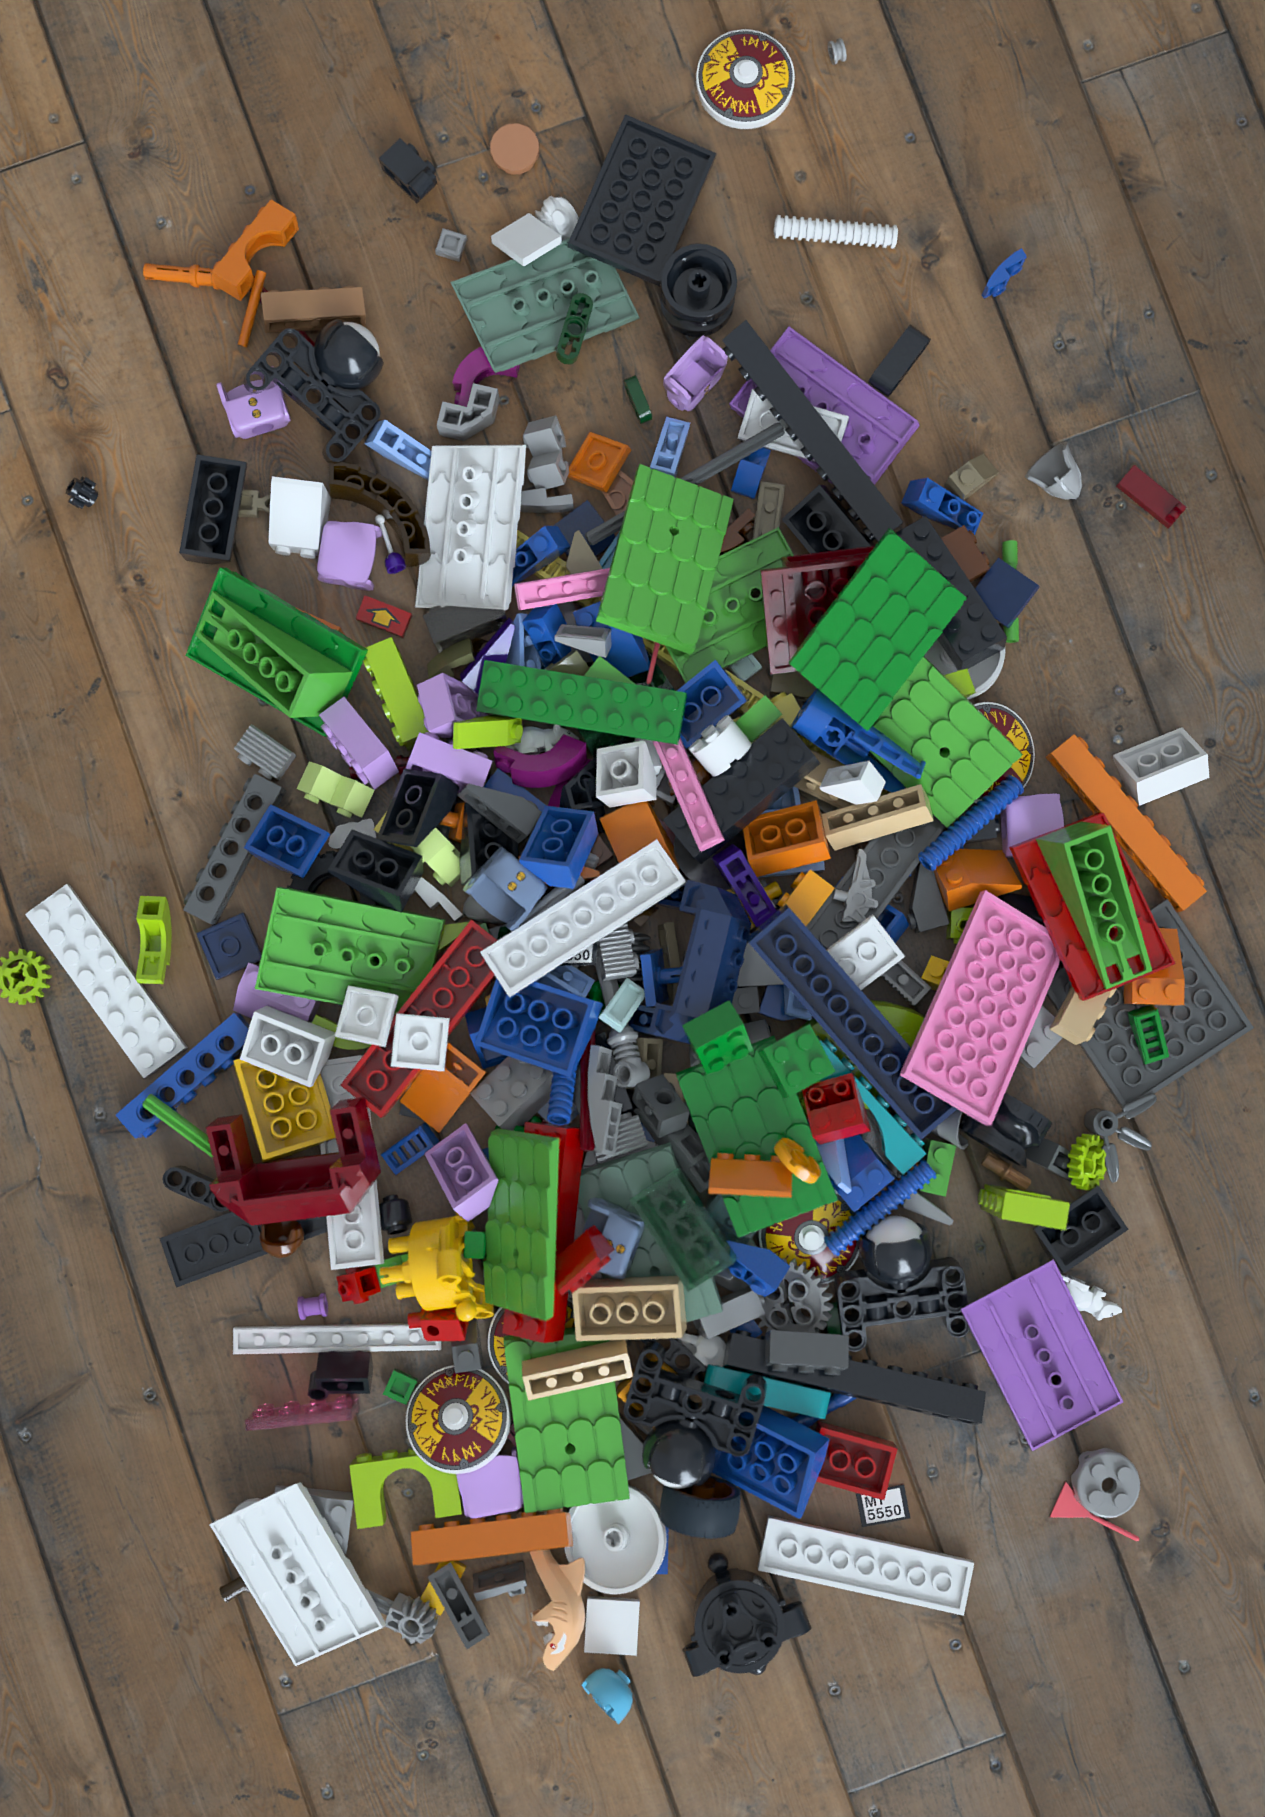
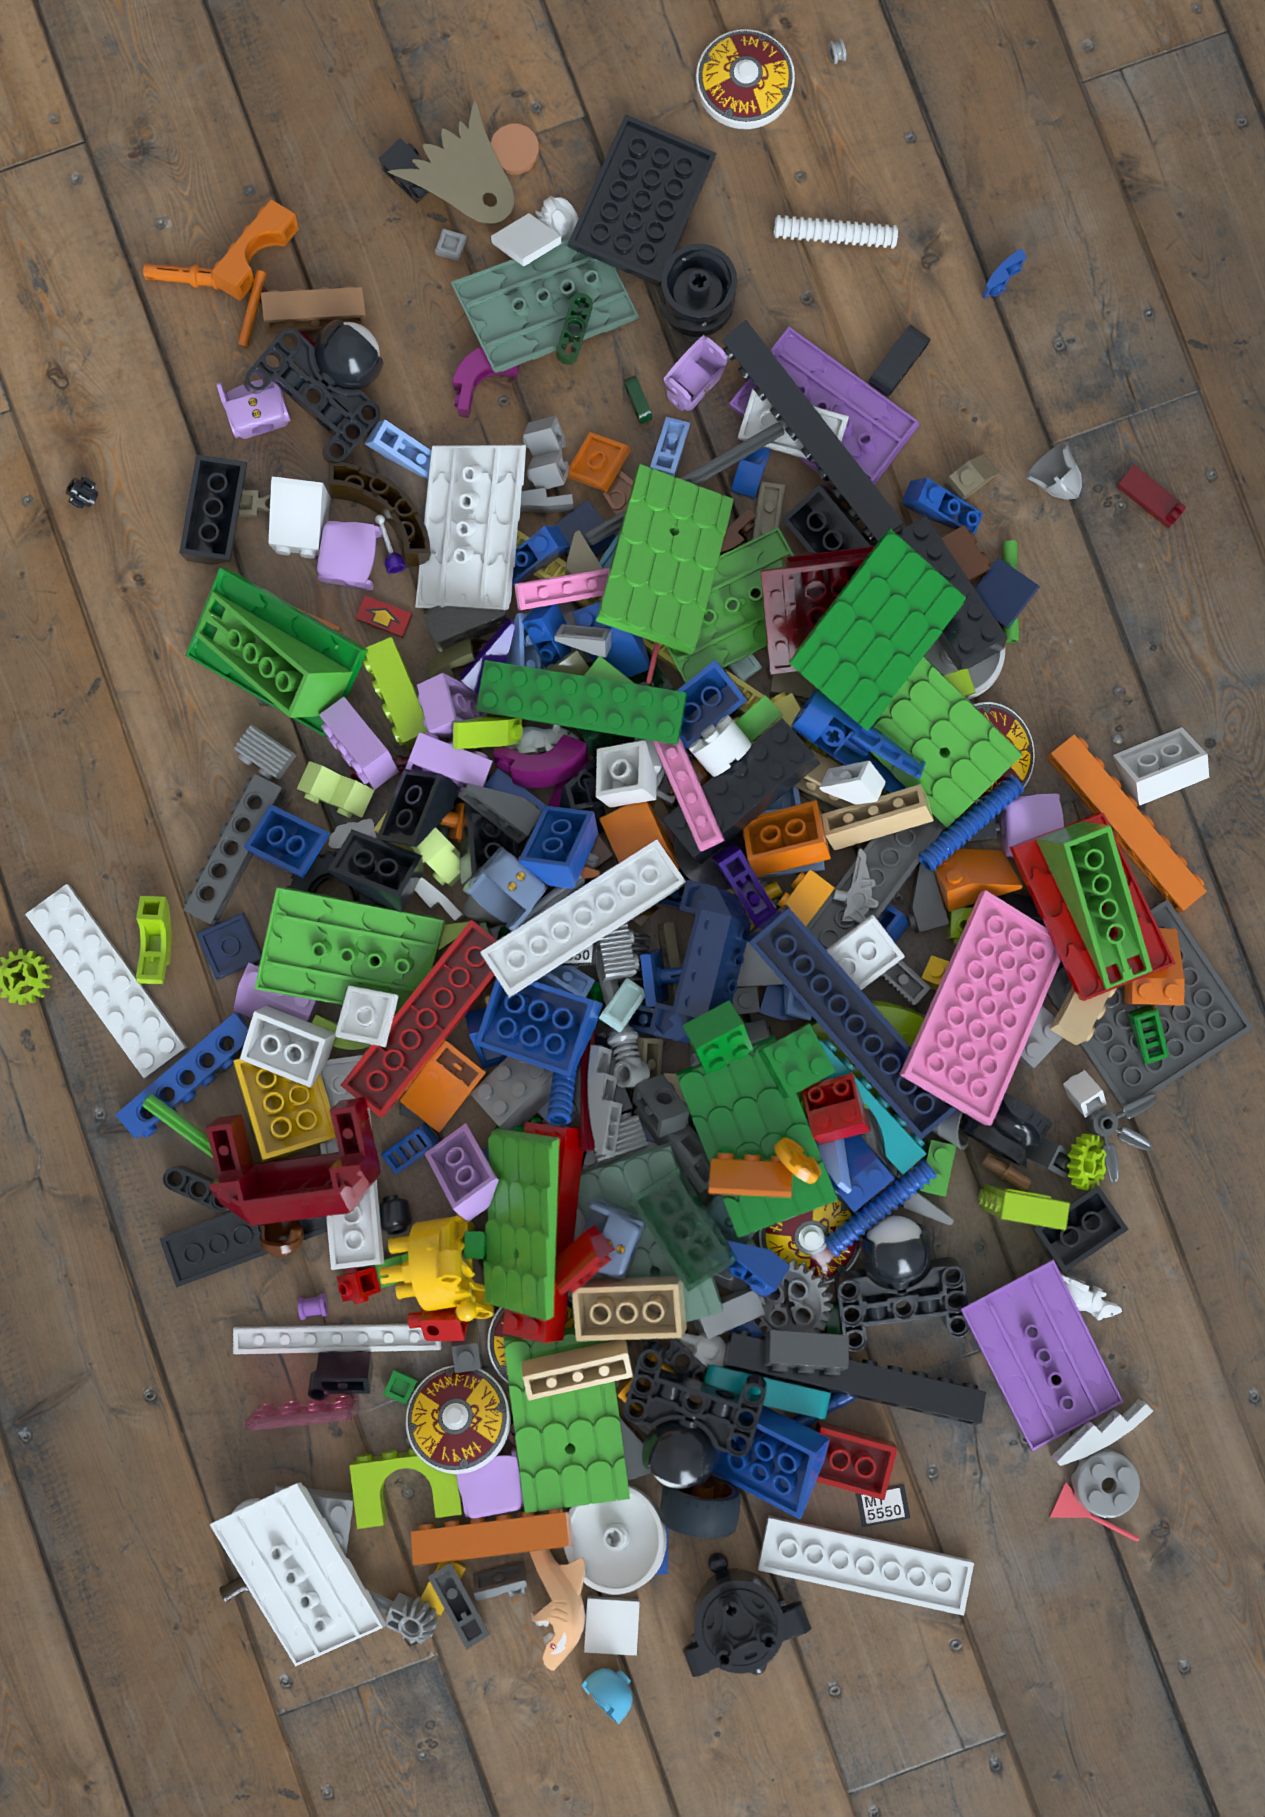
white tile [391,1013,450,1071] -> none
light grey brick [436,383,500,441] -> none
none -> dark tan piece [388,100,514,224]
none -> white slope [1051,1399,1153,1466]
none -> white brick [1063,1070,1107,1118]

